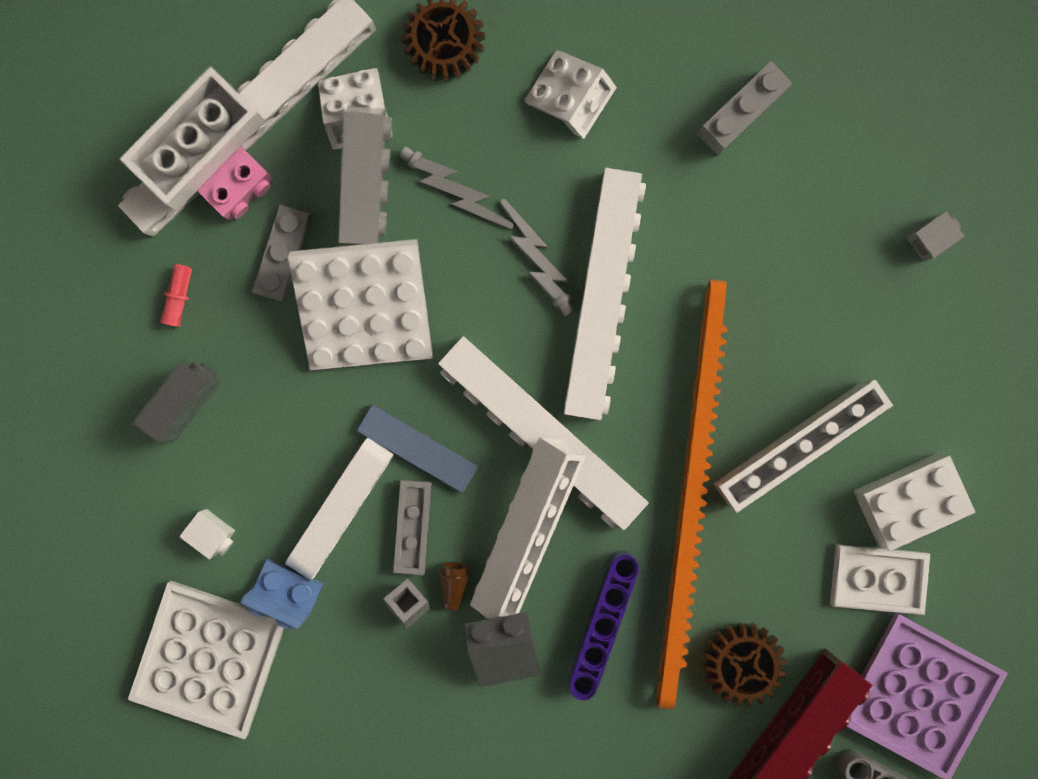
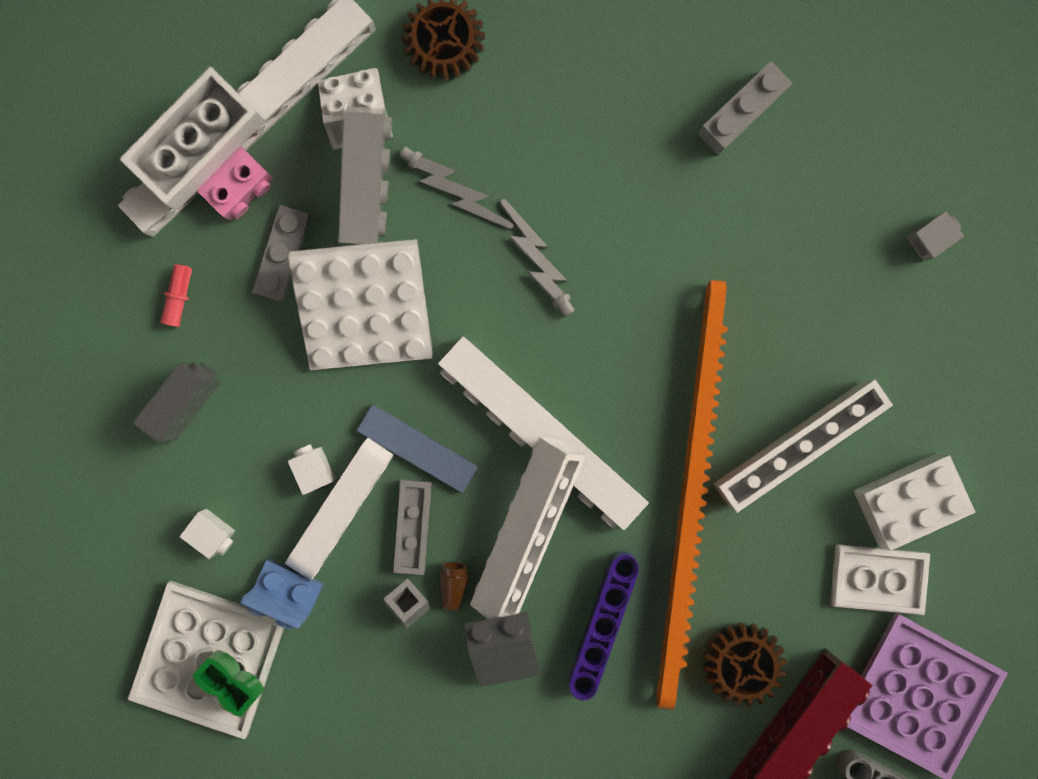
white bracket [525,50,617,139] -> none
white brick [563,168,646,420] -> none
none -> green brick [192,650,264,717]
none -> white brick [288,444,336,495]

